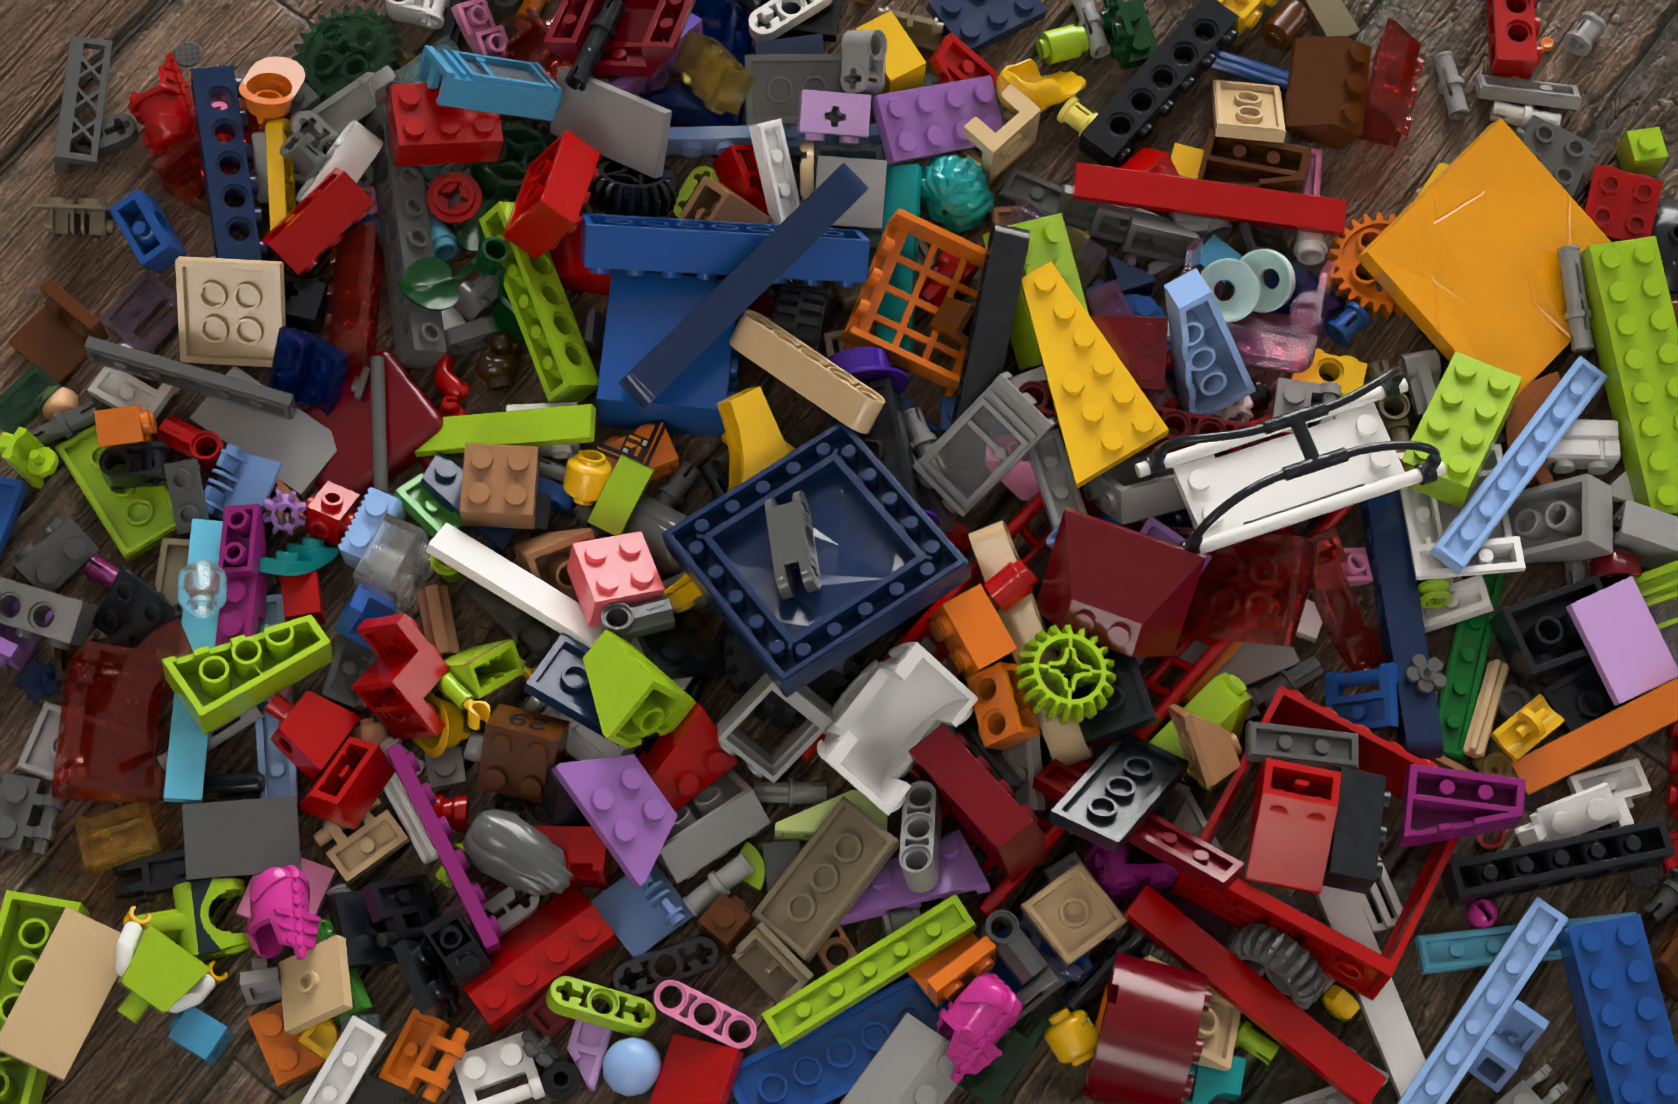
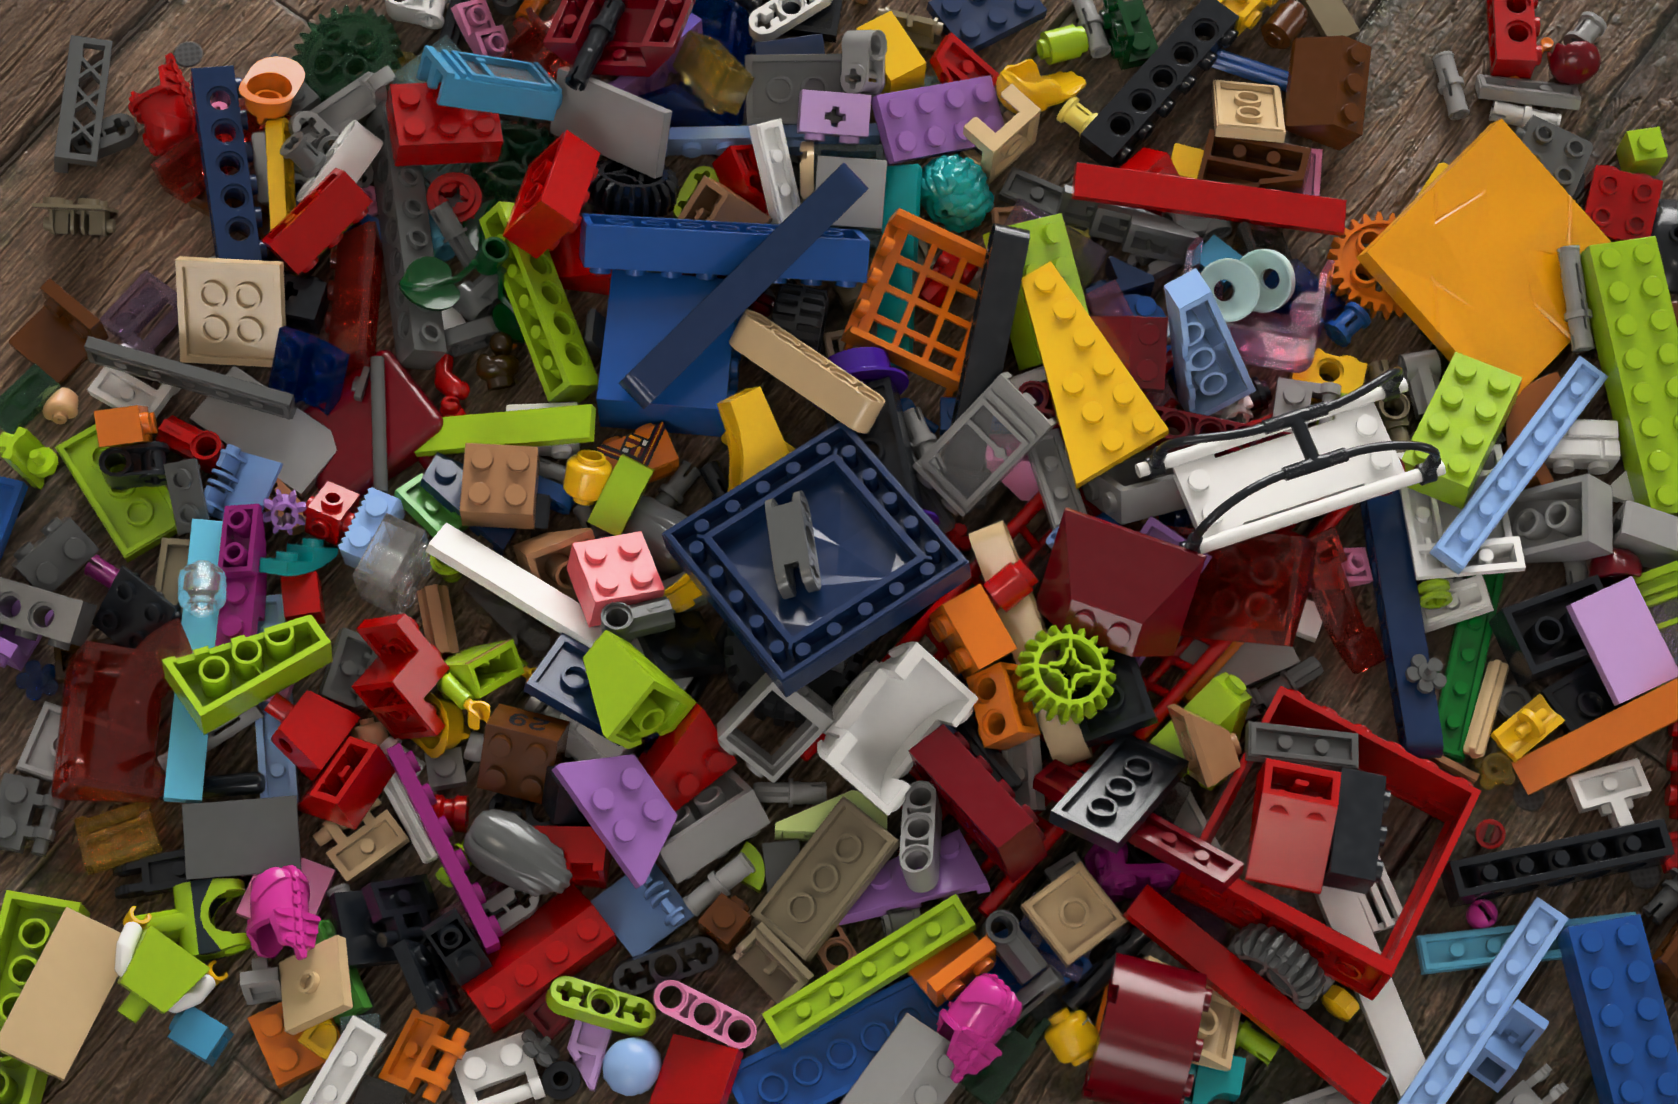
dark grey pin [29,399,100,447] -> none
blue brick [109,189,188,274] -> none
blue panel [334,585,396,651] -> none
reddish brown brick [929,296,975,348] -> none
white cone [1293,230,1328,265] -> none
blue plate [1325,662,1400,731] -> none
clear red slope [1358,18,1424,147] -> none
magenta wedge [1398,764,1526,849] -> none
white hinge [1514,782,1622,847] -> none
none -> dark grey axle [429,201,477,268]
none -> dark red hair [1547,41,1601,85]

